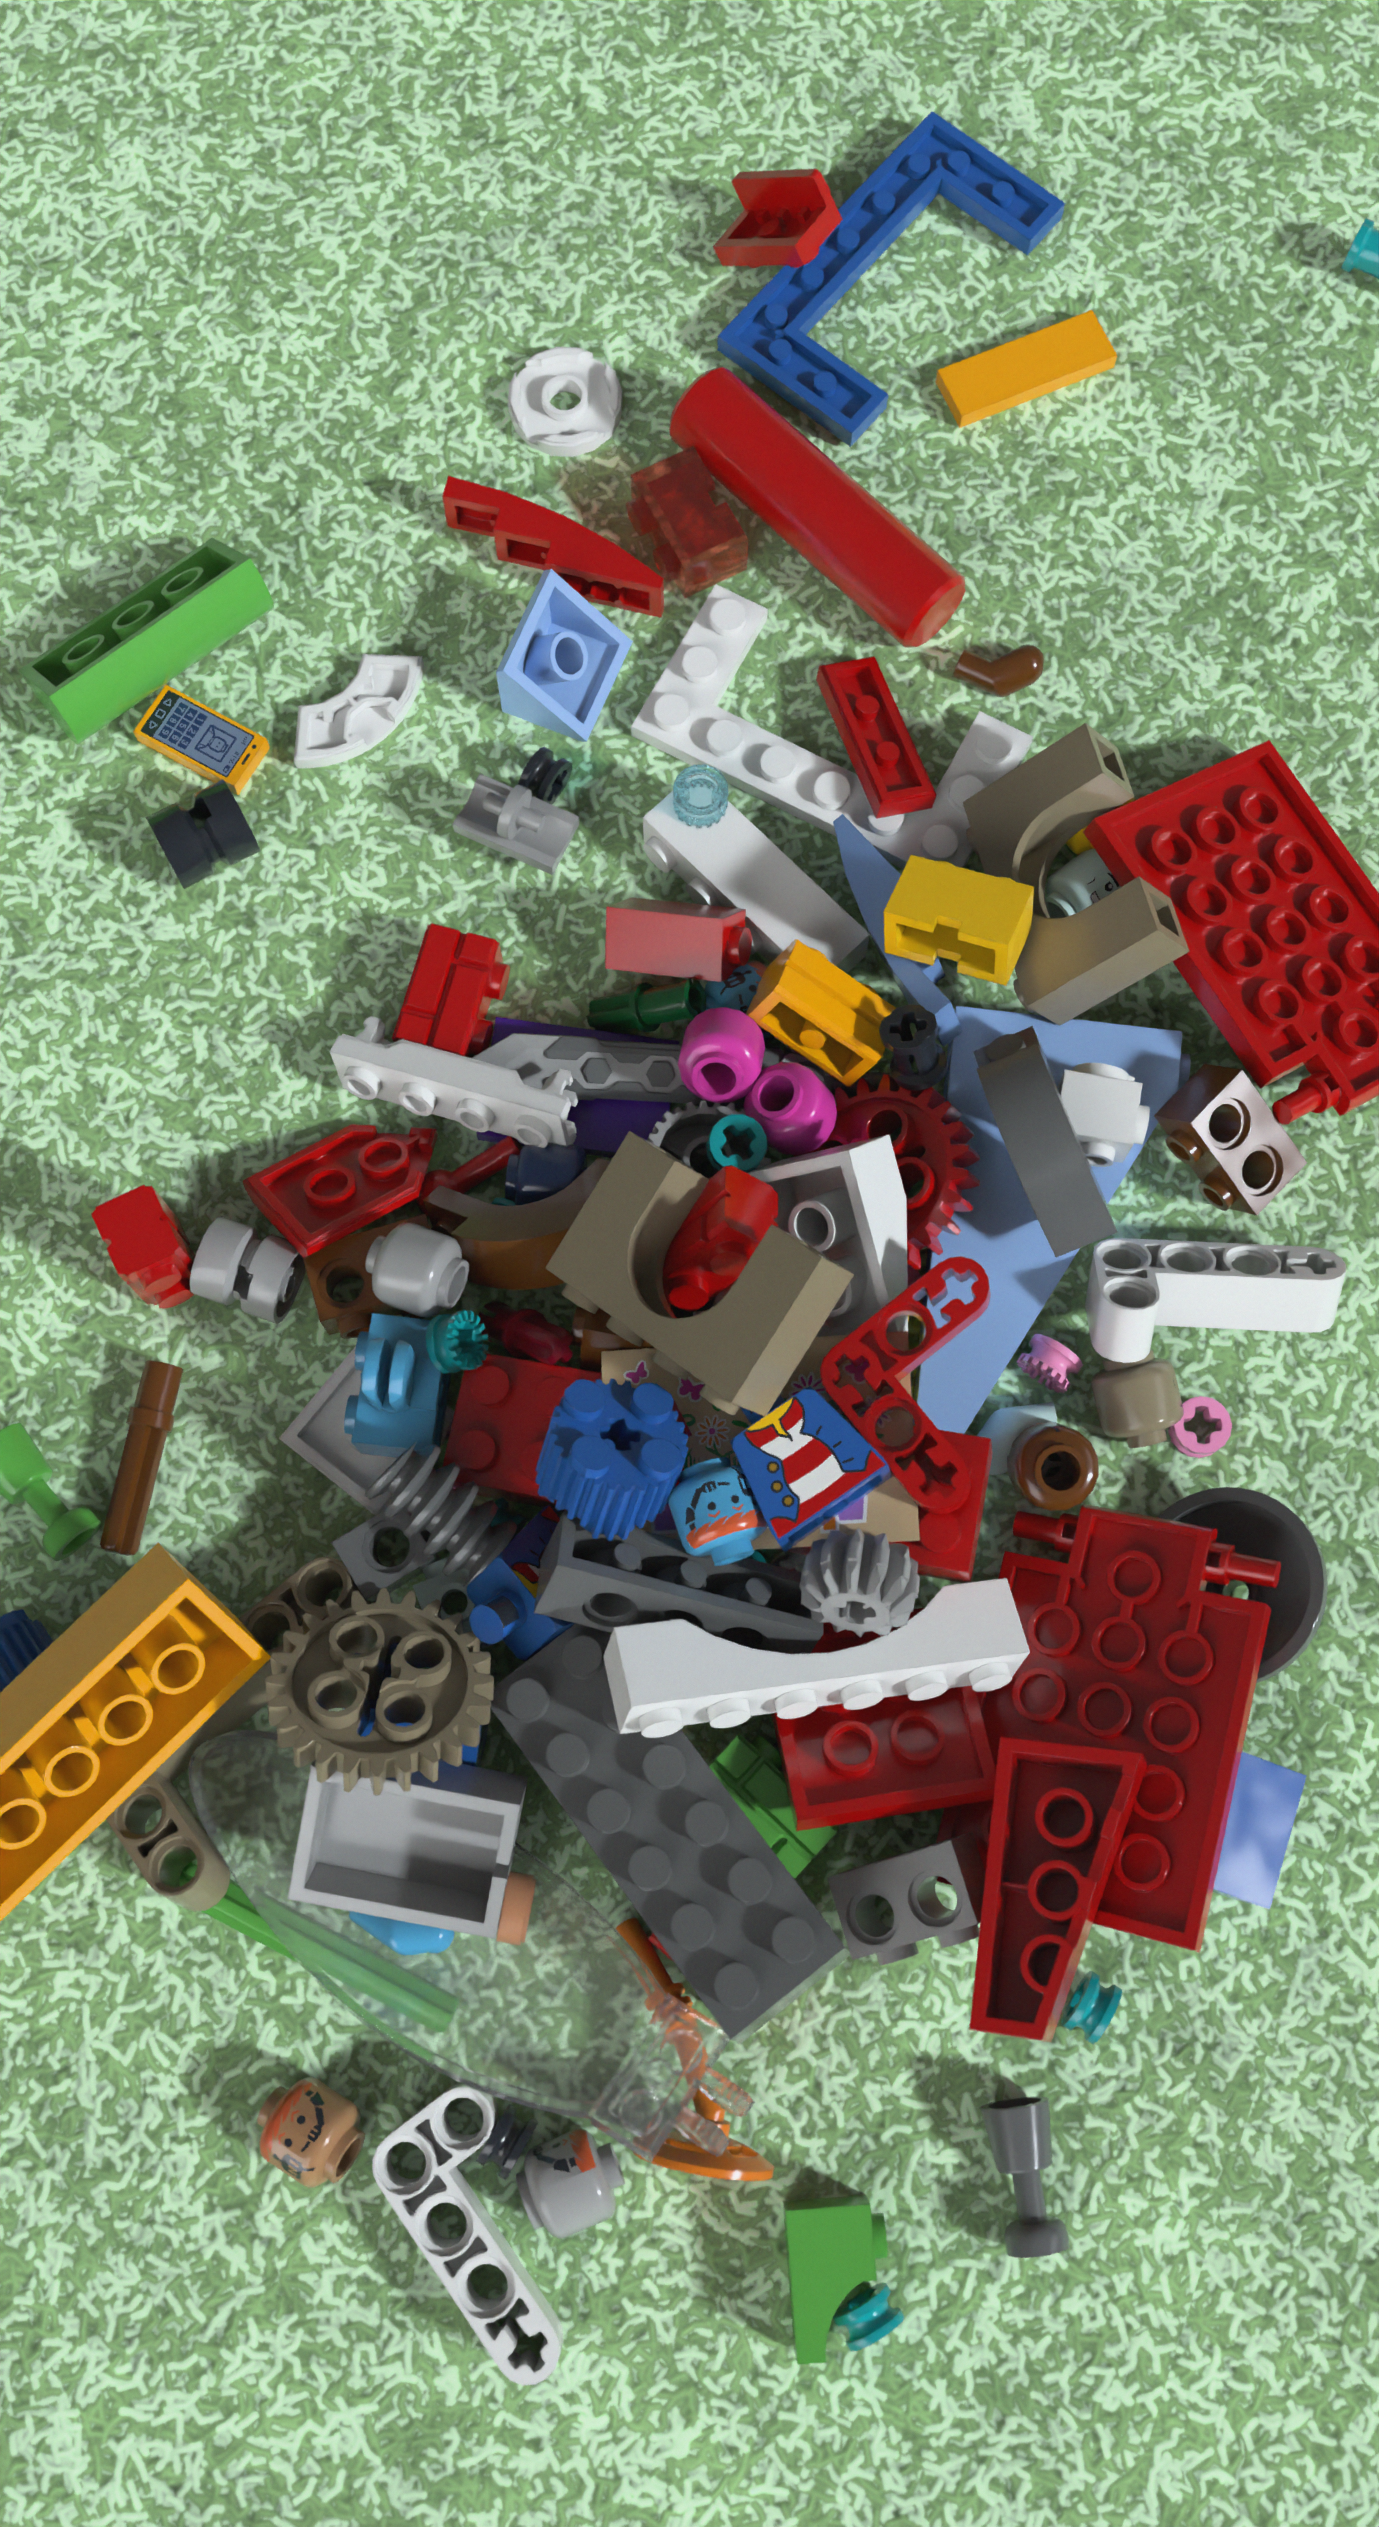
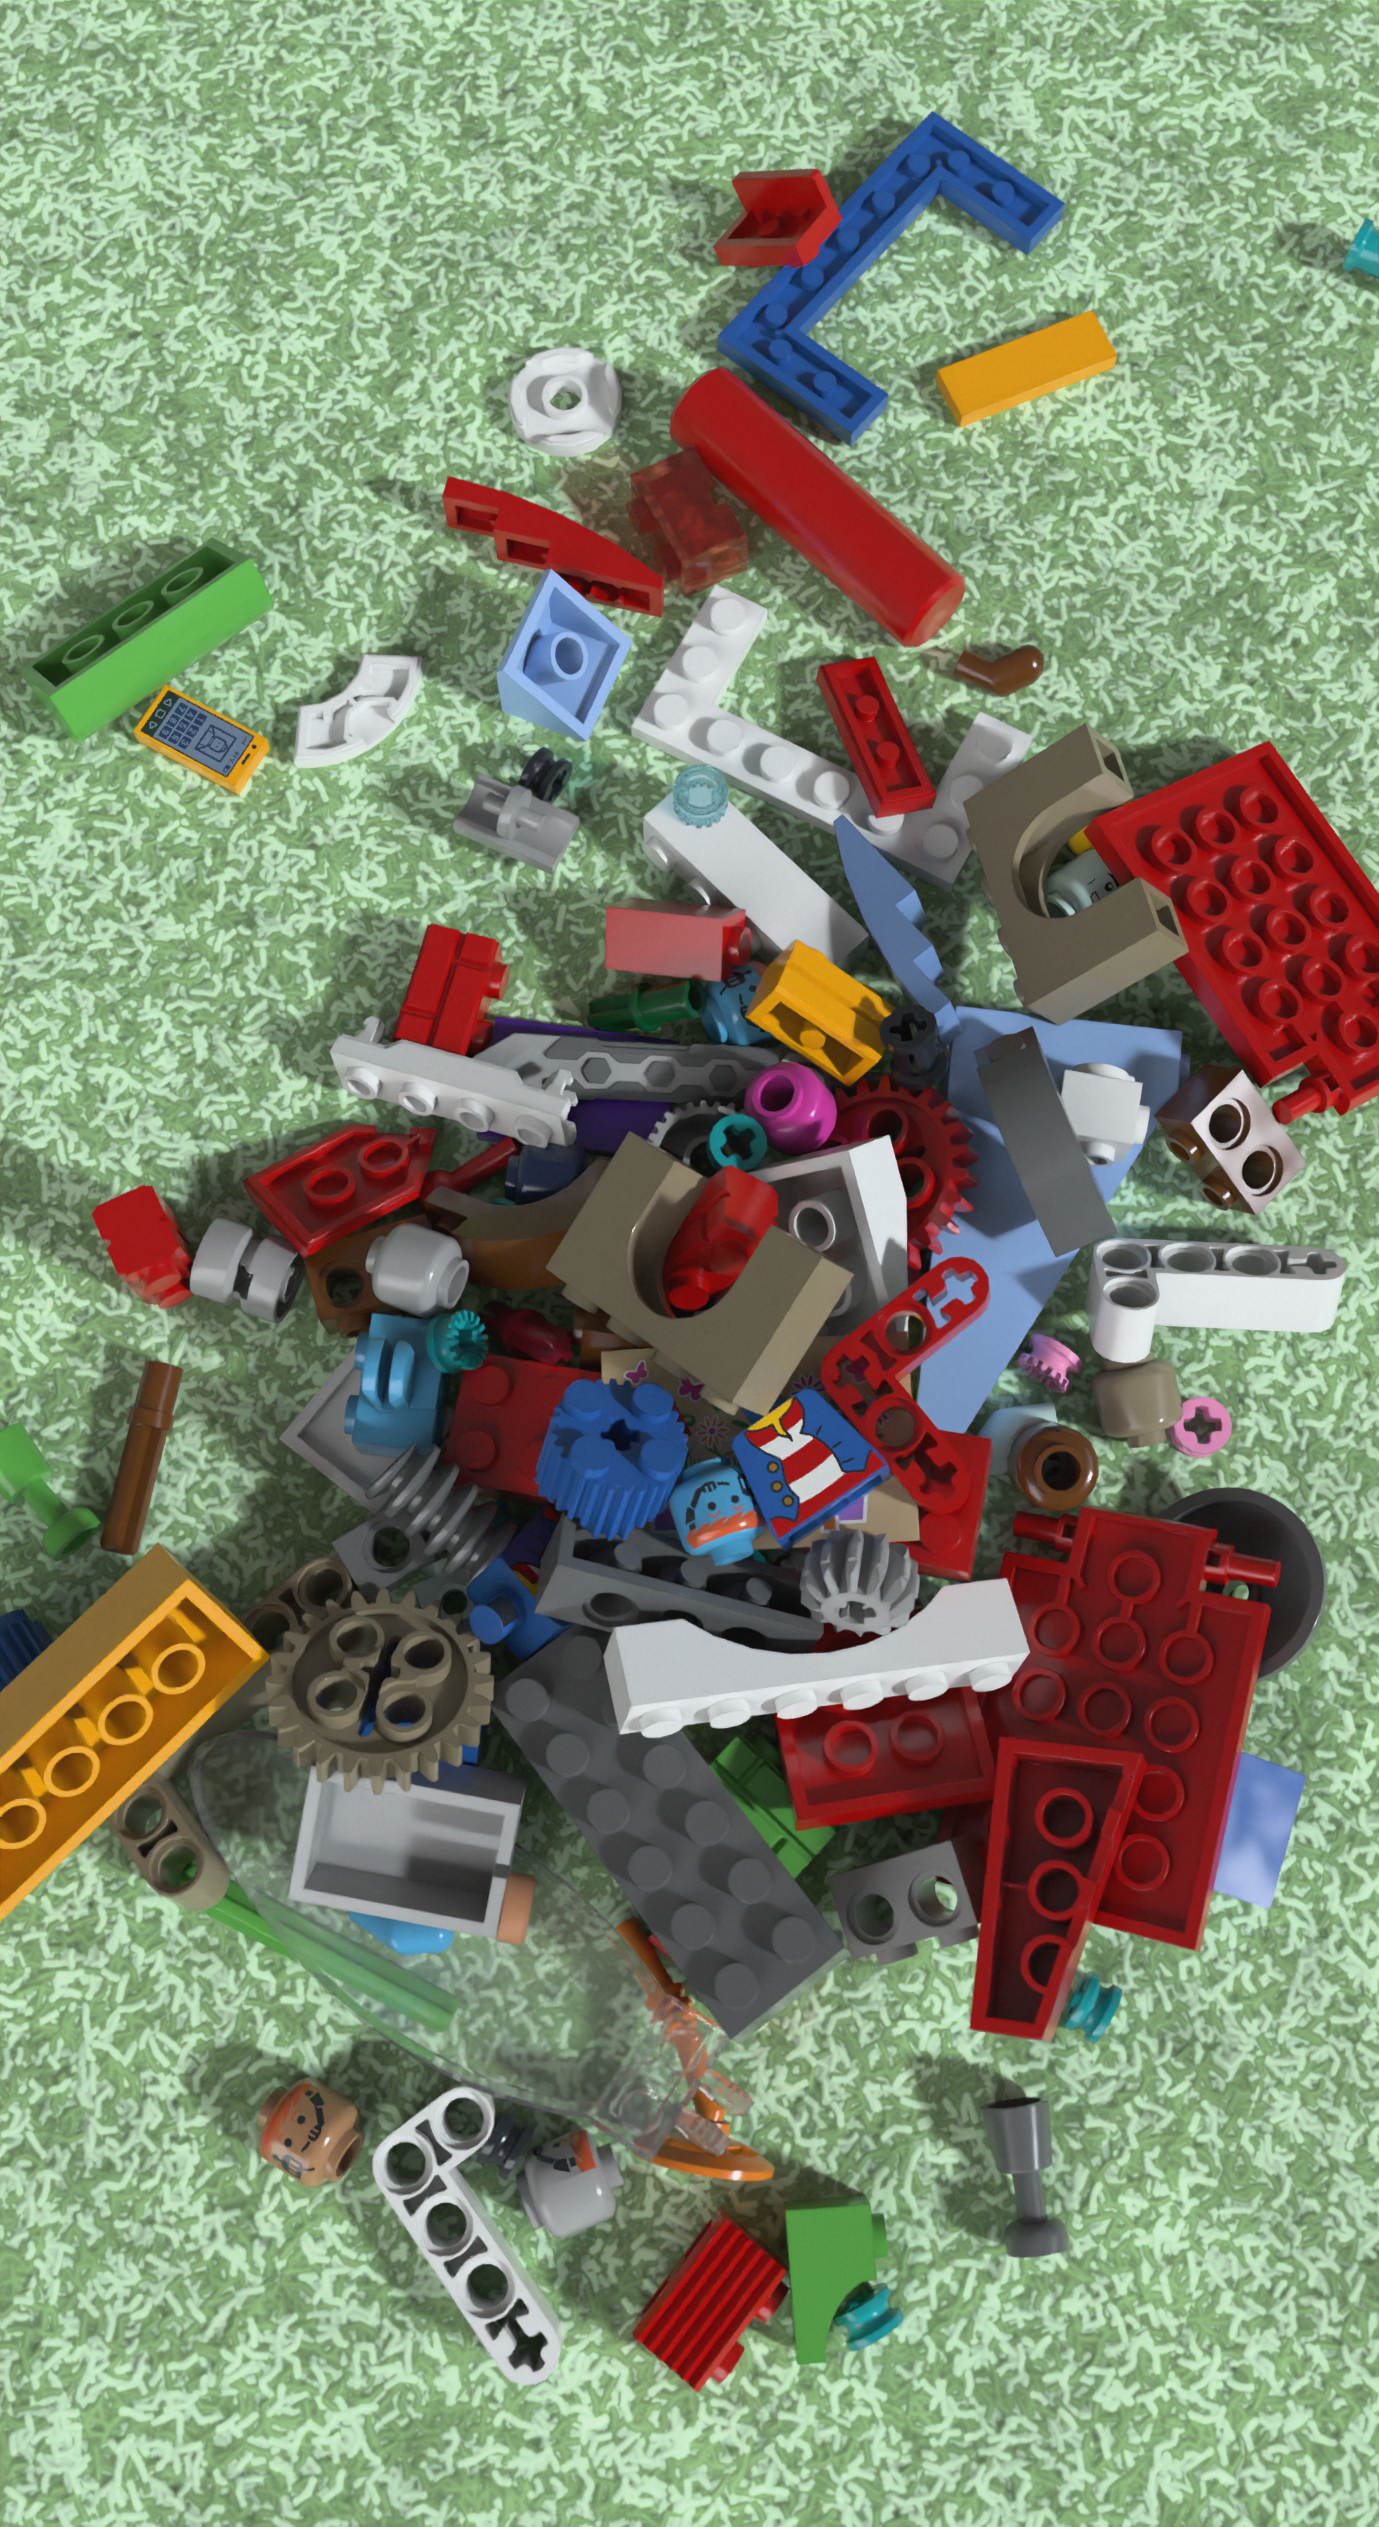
black wheel [146,779,260,889] -> none
dark pink head [677,1007,765,1103] -> none
yellow brick [883,855,1034,986] -> none
none -> red brick [631,2206,789,2393]

